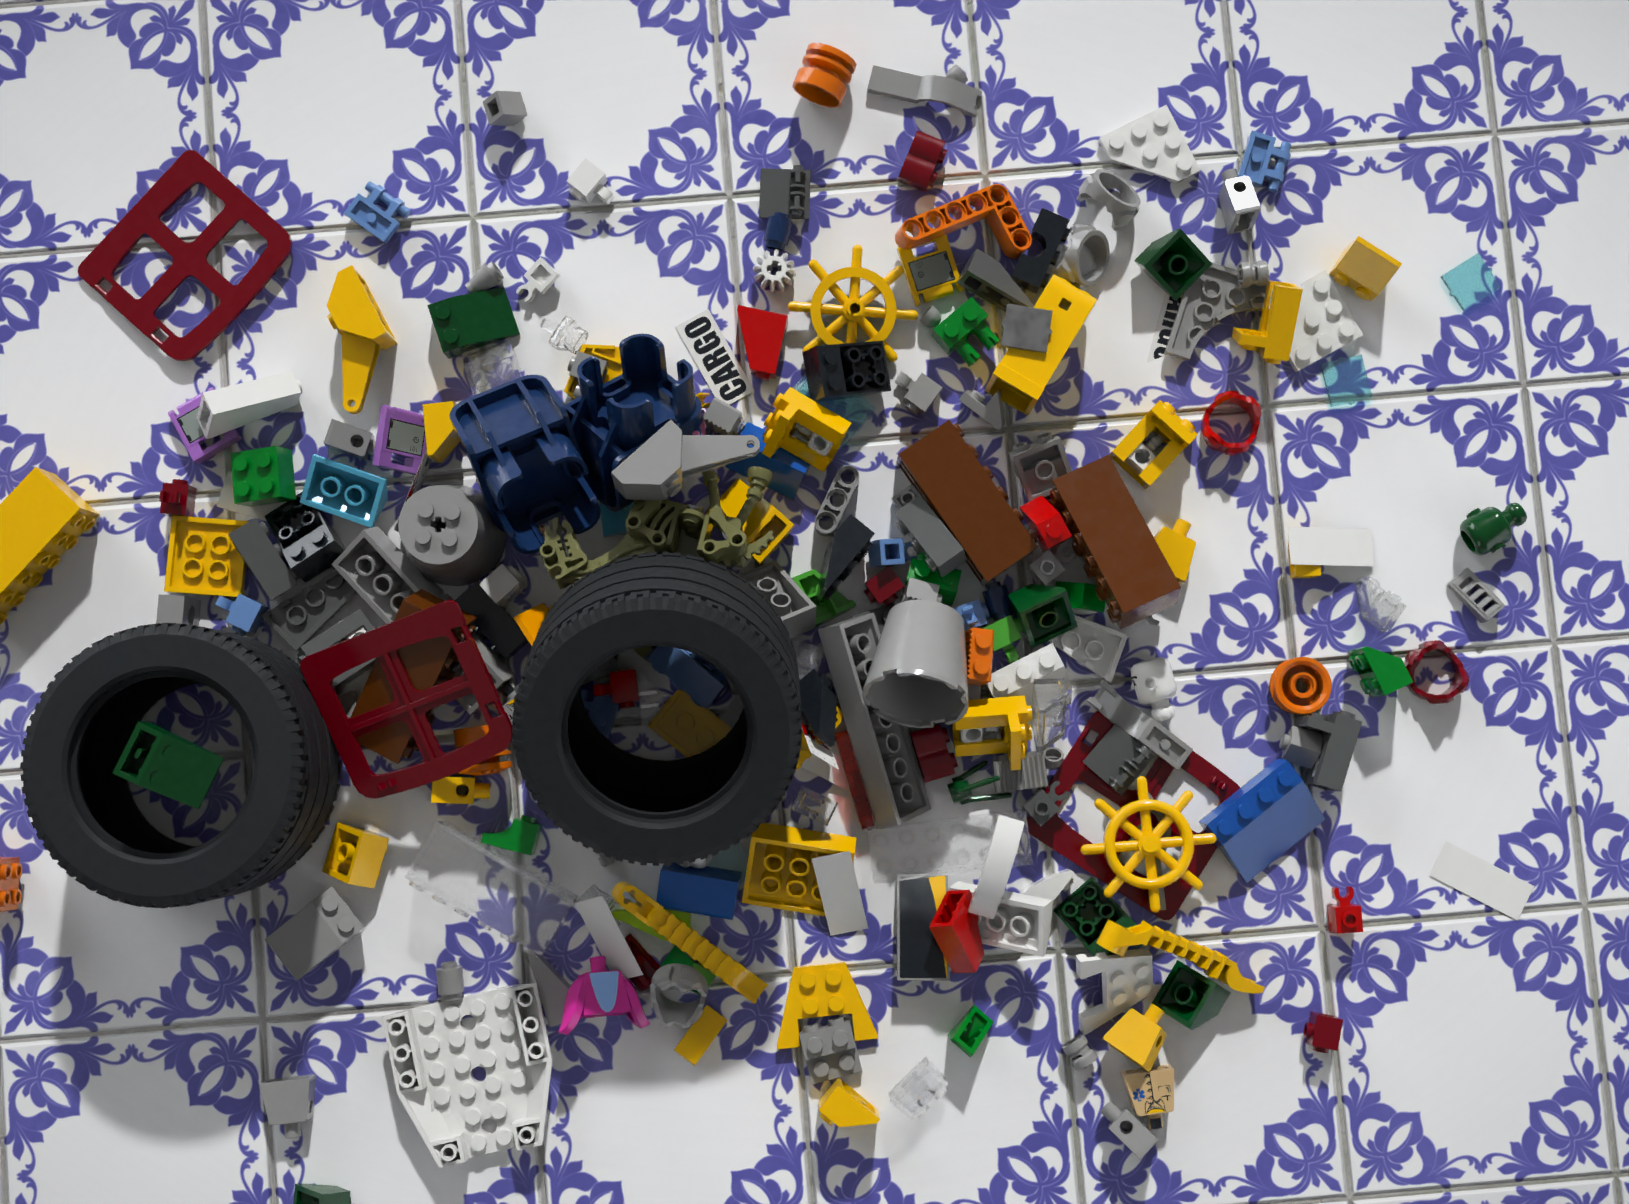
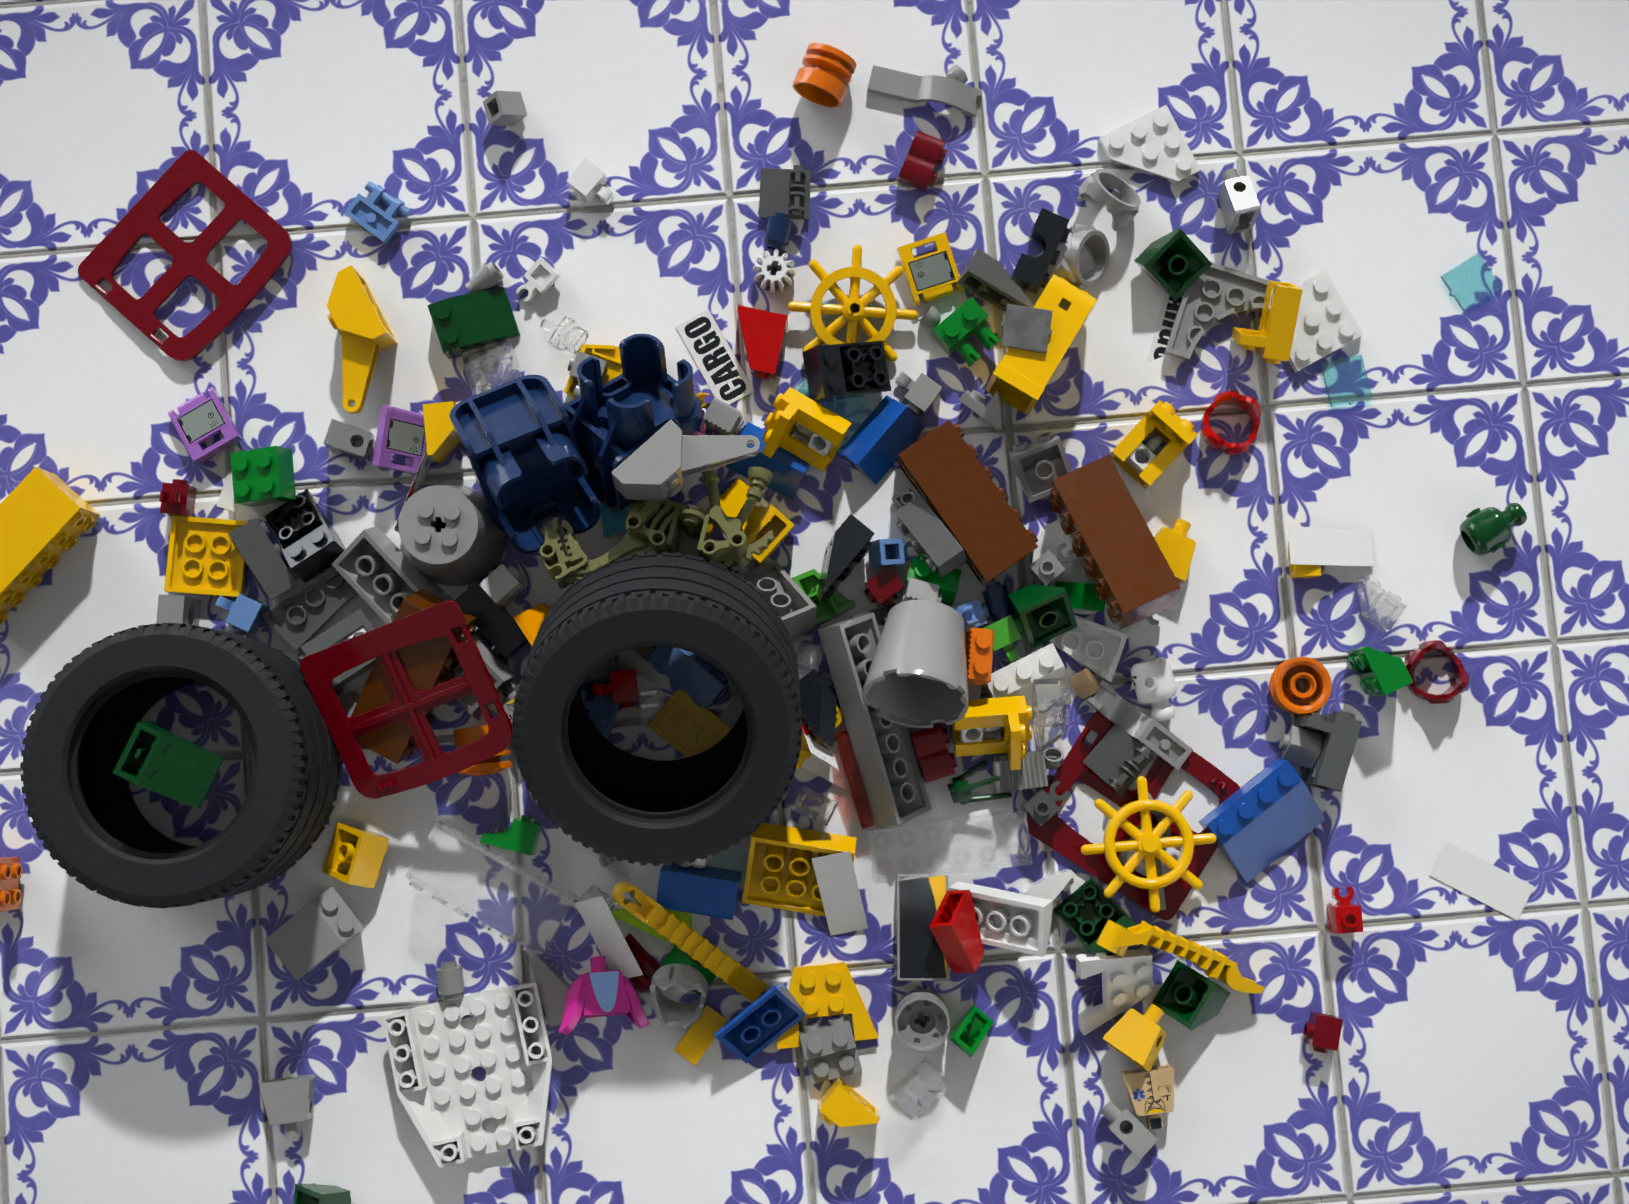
white slope [196,371,302,439] -> none
medium azure slope [300,454,388,528] -> none
yellow torso [431,776,490,804] -> none
light grey beam [815,465,860,536] -> none
orange beam [895,184,1032,259] -> none
white slope [968,815,1024,919] -> none
red slope [1019,495,1072,552] -> none
light grey wheel [1062,1034,1098,1071] -> none
light grey wheel [1237,260,1269,288] -> none
medium blue plate [1238,130,1291,193] -> none
yellow slope [1329,236,1402,301] -> none
light grey slope [1447,568,1505,623] -> none
none -> blue slope [714,982,806,1063]
none -> blue slope [838,395,925,485]
none -> light grey wheel [894,988,950,1052]
none -> tan slope [1069,668,1101,699]

